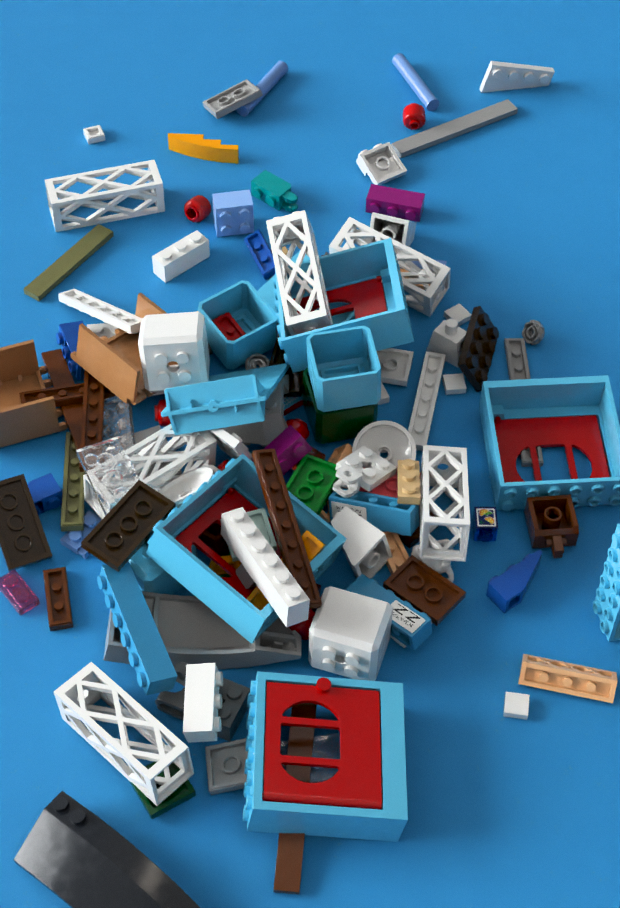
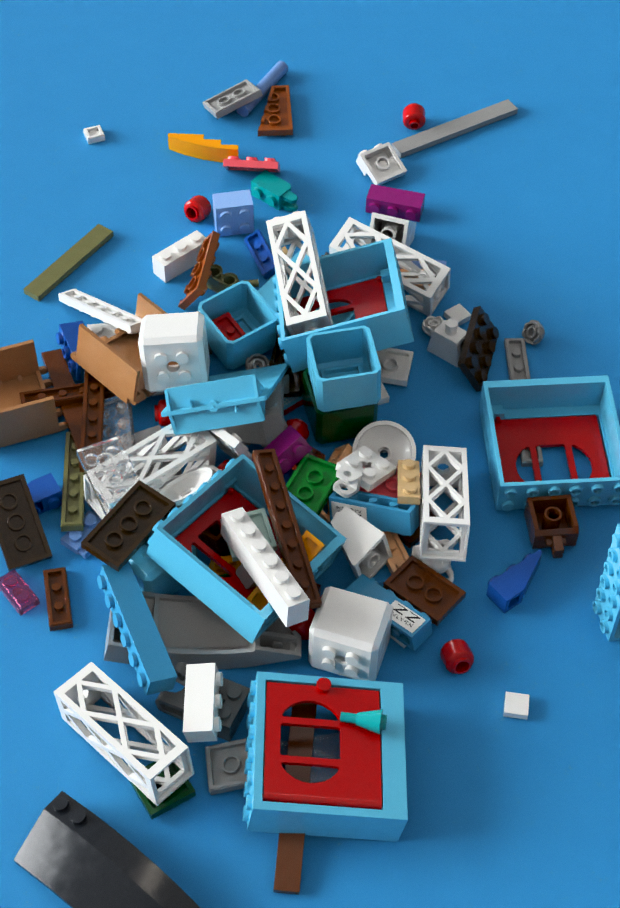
white piece [45,160,165,232] -> none
medium blue piece [392,53,439,111] -> none
white plate [408,351,446,451] -> none
white tile [442,373,467,395] -> none
clear blue brick [472,507,498,542] -> none
white wing [479,61,555,93] -> none
light nougat fence [518,654,618,703] -> none
none -> dark orange wing [178,230,220,310]
none -> olive beam [206,264,259,293]
none -> coral plate [223,156,280,173]
none -> dark orange wing [258,85,293,136]
none -> teal cone [340,709,387,735]
none -> white plate [422,316,444,336]
none -> red head [440,639,474,674]

